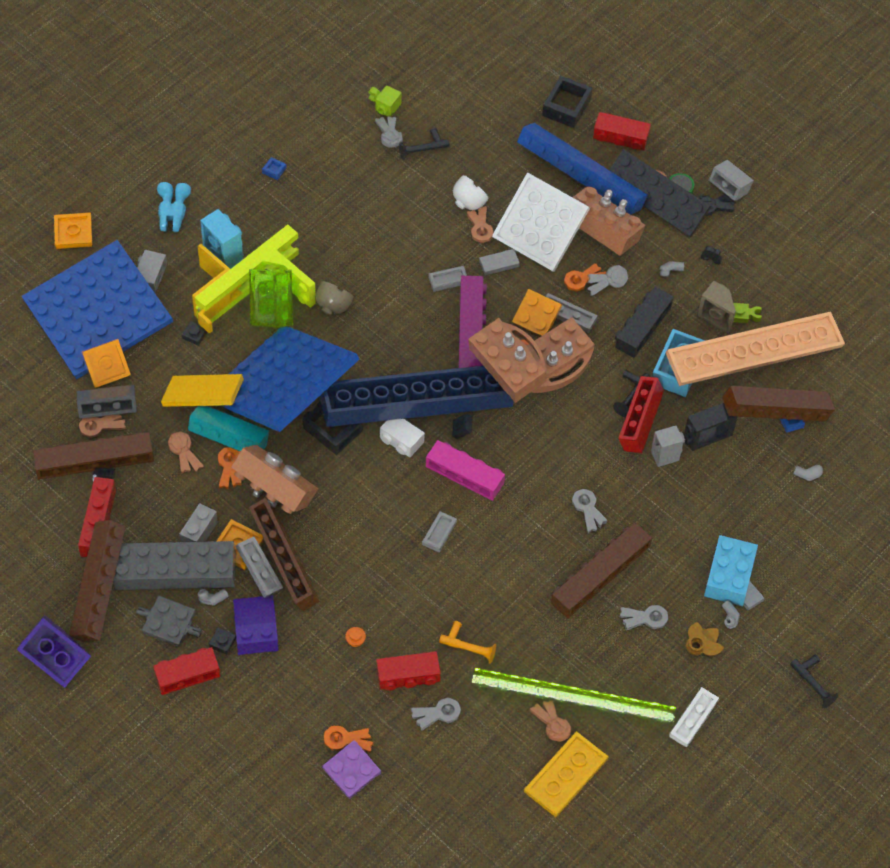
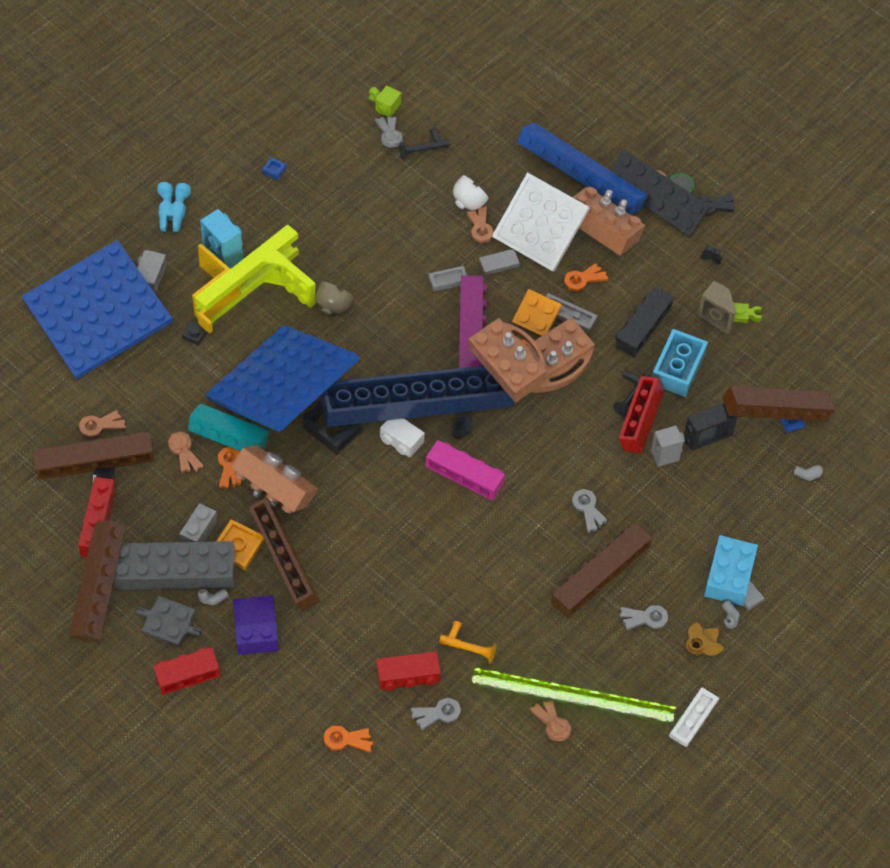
dark purple slope [17,615,91,688] -> none
light orange plate [54,213,93,249] -> none
dark grey brick [77,385,137,418] -> none
light orange plate [82,339,131,388] -> none
yellow tile [161,374,244,407] -> none
black plate [209,628,236,655] -> none
light grey plate [235,537,283,598] -> none
clear neon green slope [249,268,293,328] -> none
medium lavender plate [322,740,381,799] -> none
orange plate [346,627,366,647] -> none
light grey tile [422,511,457,553] -> none
yellow tile [524,731,609,817] -> none
black window [542,76,593,128] -> none
light grey piece [587,265,628,296] -> none
red brick [593,112,651,151] -> none
light grey arm [659,261,684,277] -> none
light nougat plate [666,312,845,386] -> none
light grey brick [709,160,754,201] -> none
black piece [790,654,838,709] -> none

